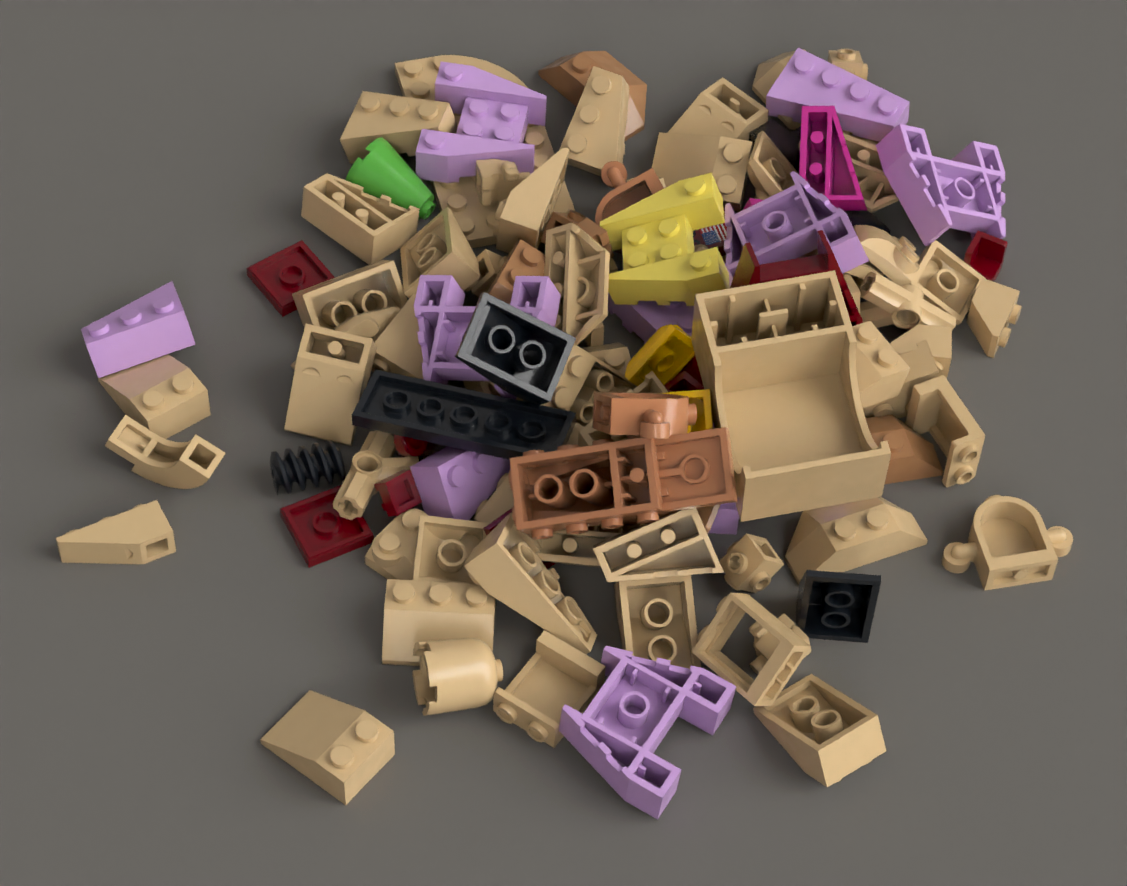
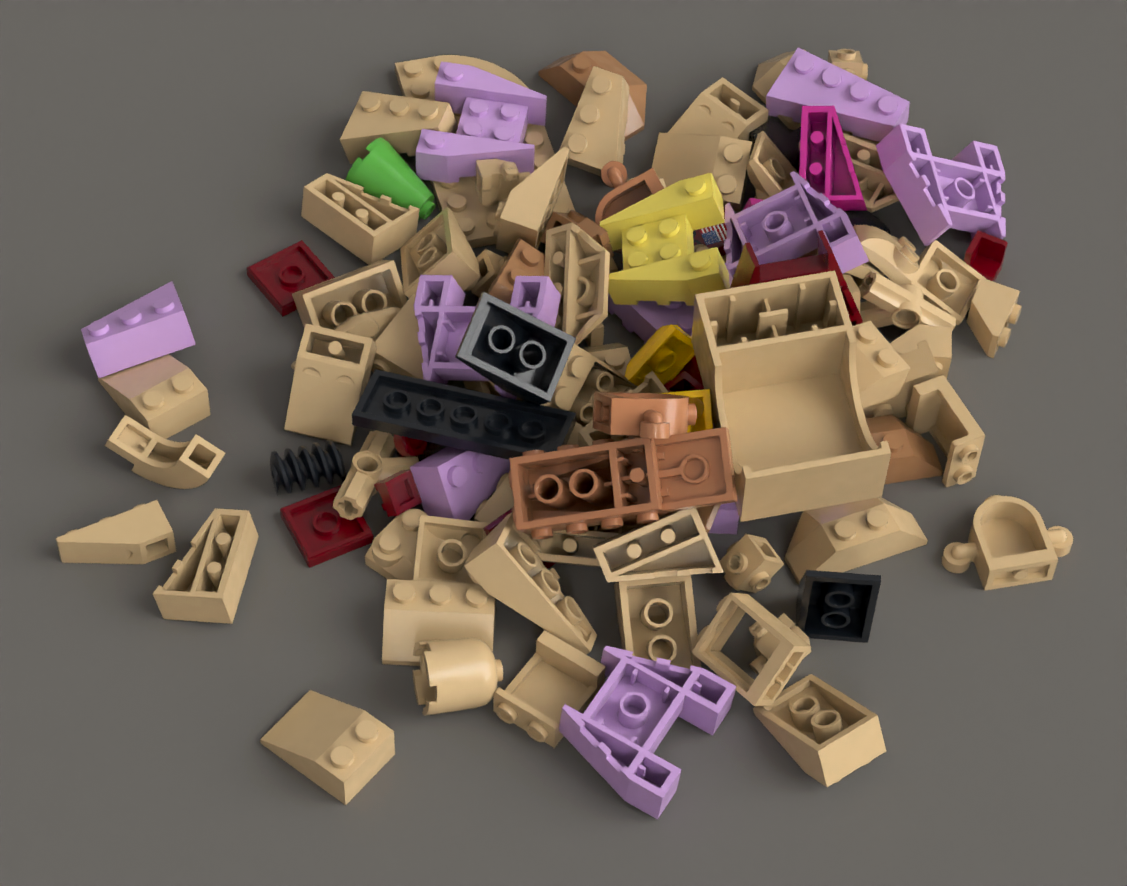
none -> tan wedge [153,508,259,624]

